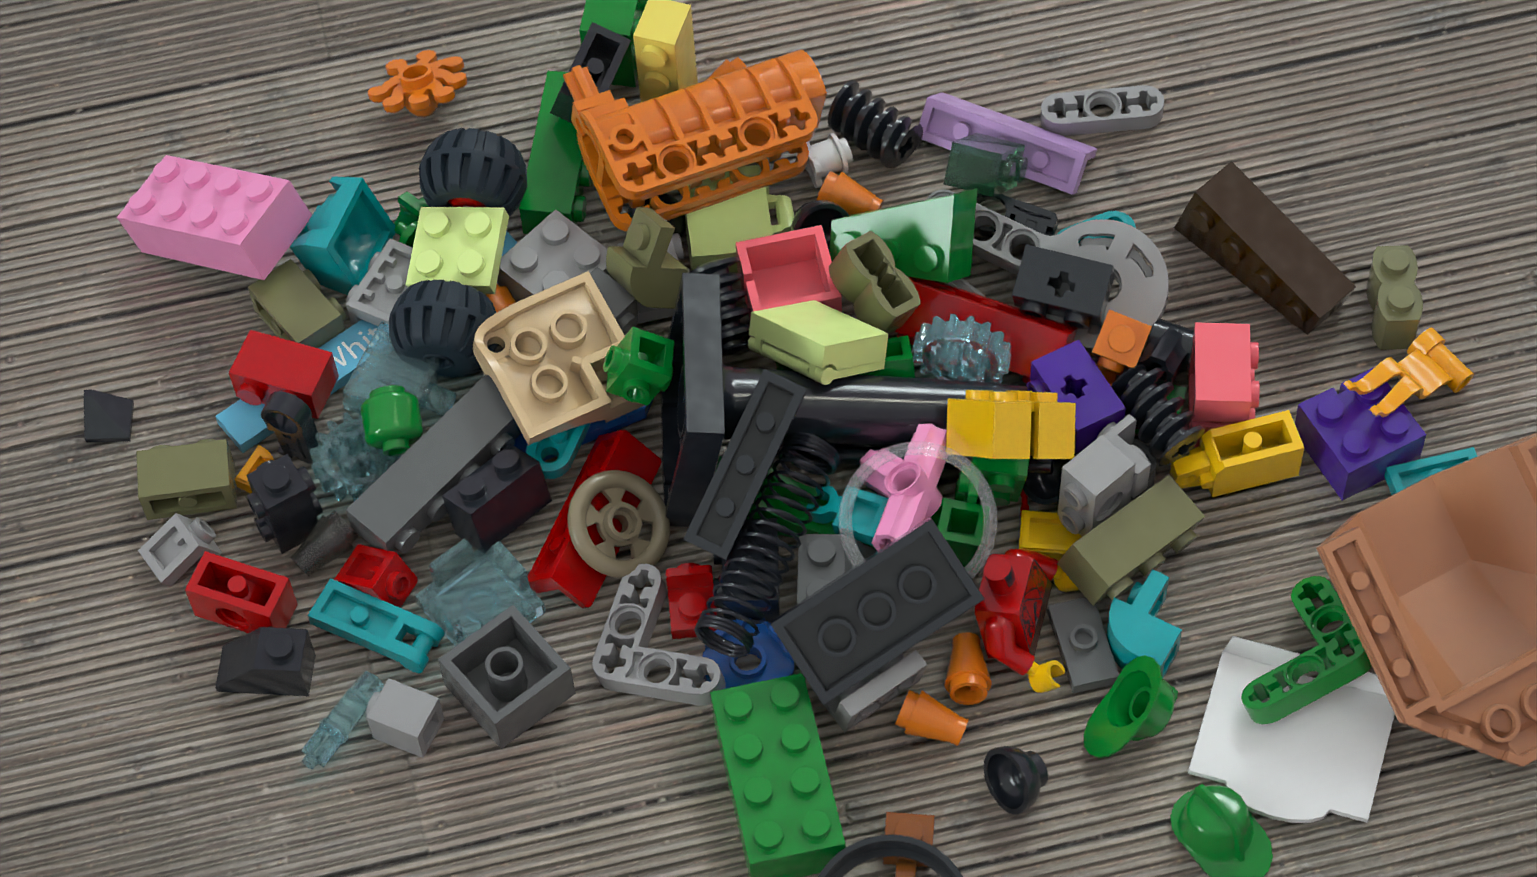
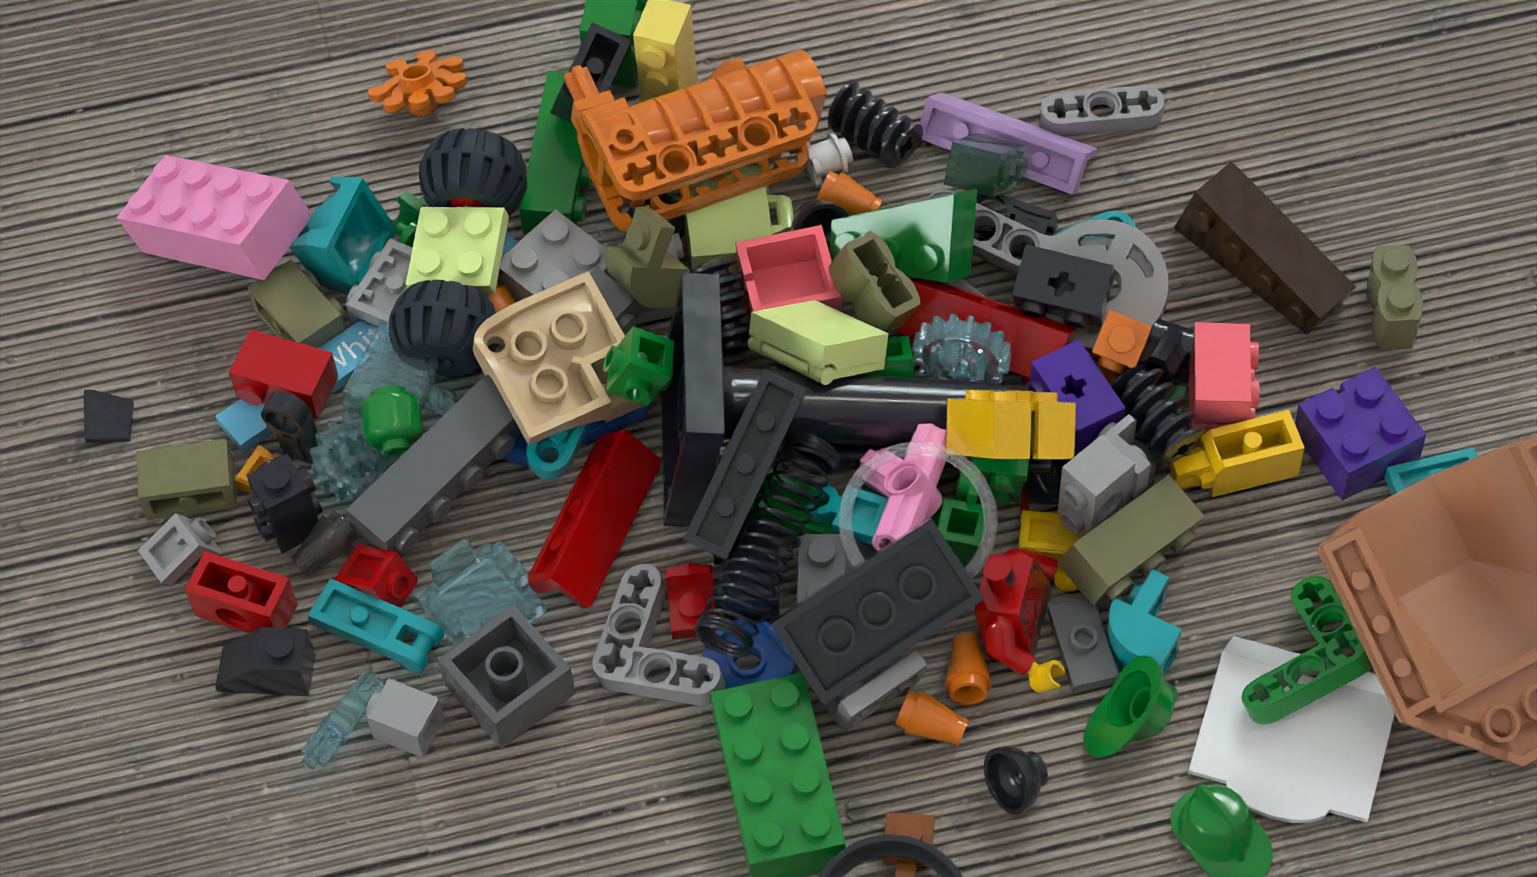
black brick [442,444,552,553] -> none
dark tan plate [568,470,670,578] -> none
light orange flag [1344,327,1474,418] -> none

